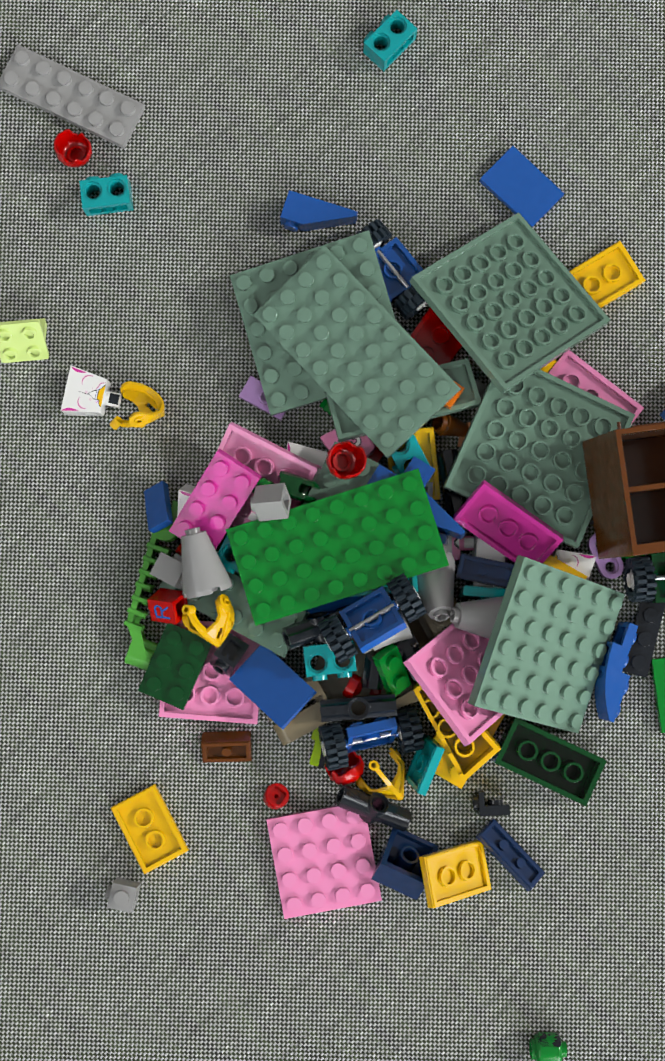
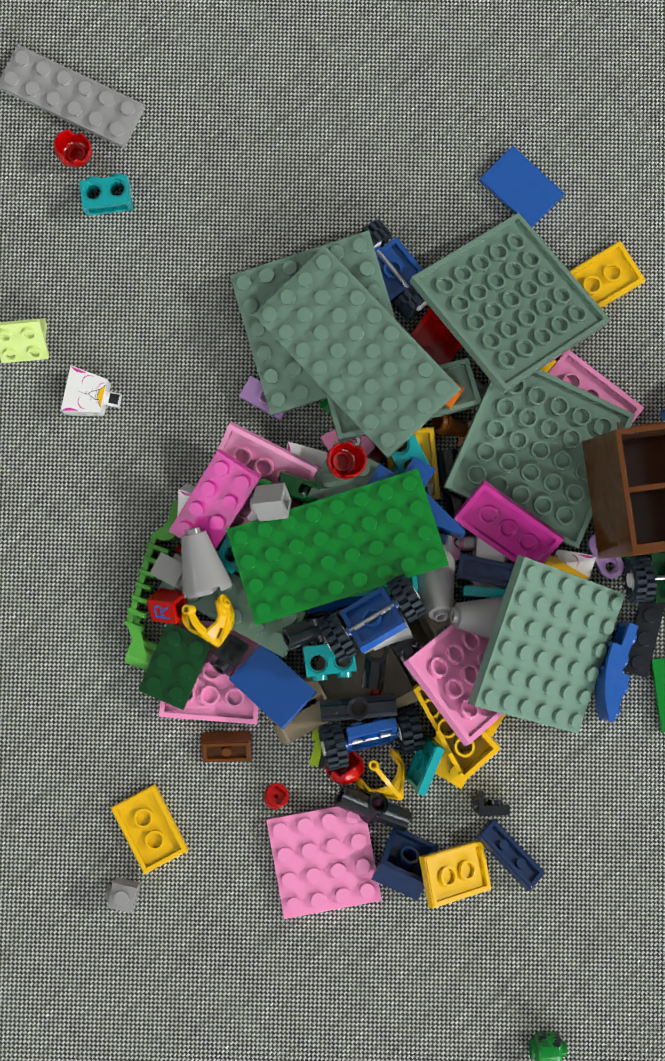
yellow helmet [109,381,165,430] -> none
blue tile [144,480,173,533] -> none
blue slope [280,190,358,232] -> none
red tile [343,674,362,698] -> none
teal brick [363,10,417,72] -> none
green plate [372,644,411,696] -> none
dark green brick [491,716,607,806] -> none

